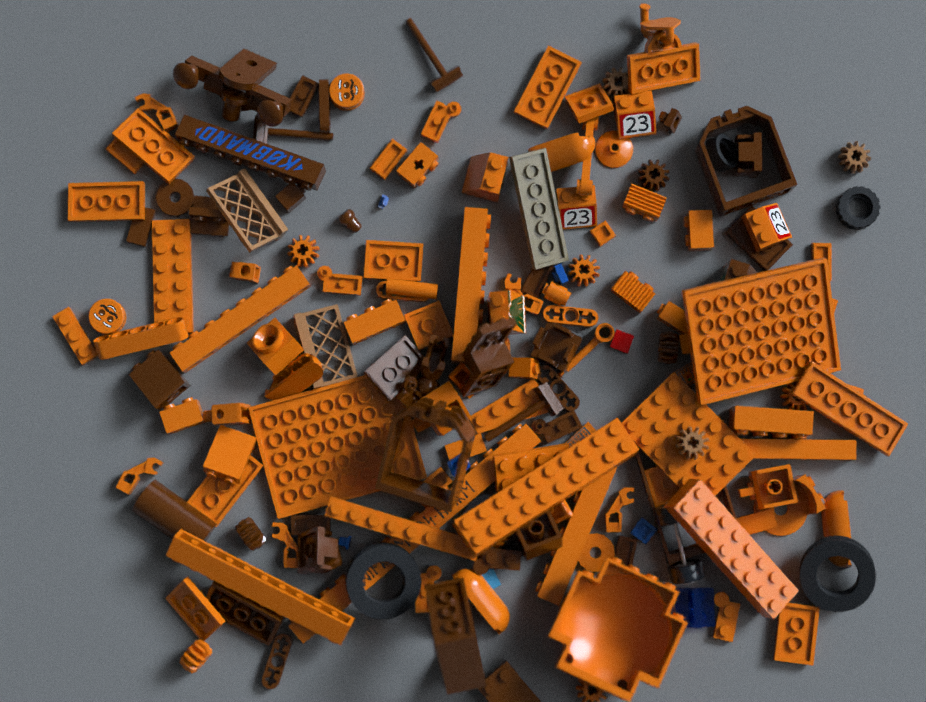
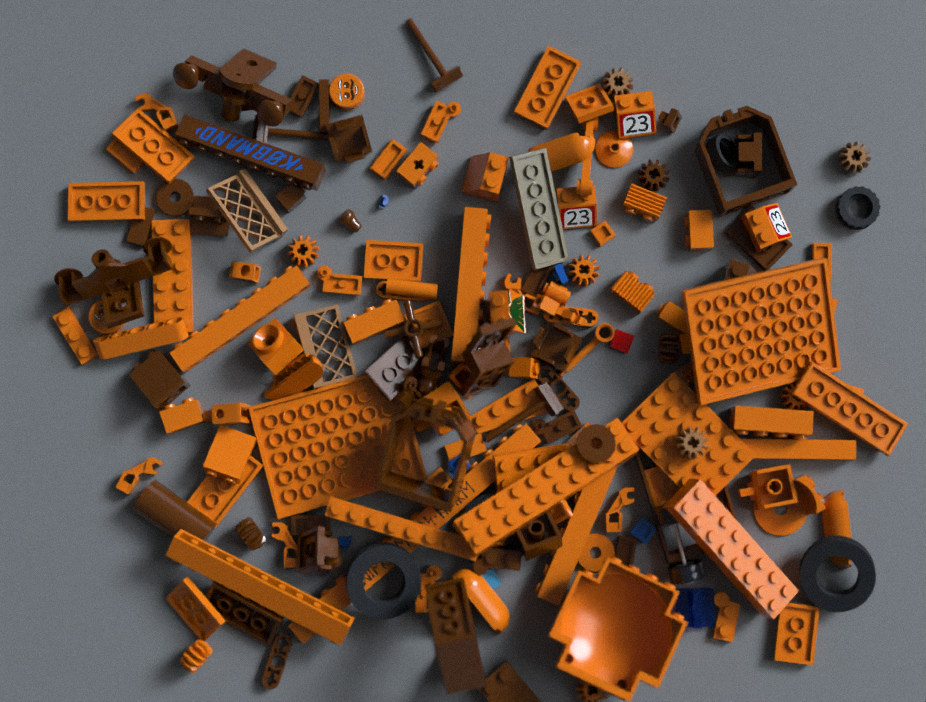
orange plate [627,4,700,94] -> none
orange tile [737,508,778,535] -> none
none -> reddish brown piece [54,237,173,329]
none -> reddish brown panel [325,115,372,163]
none -> reddish brown bar [384,300,442,358]
none -> orange piece [532,294,584,325]
none -> reddish brown tile [576,424,616,464]

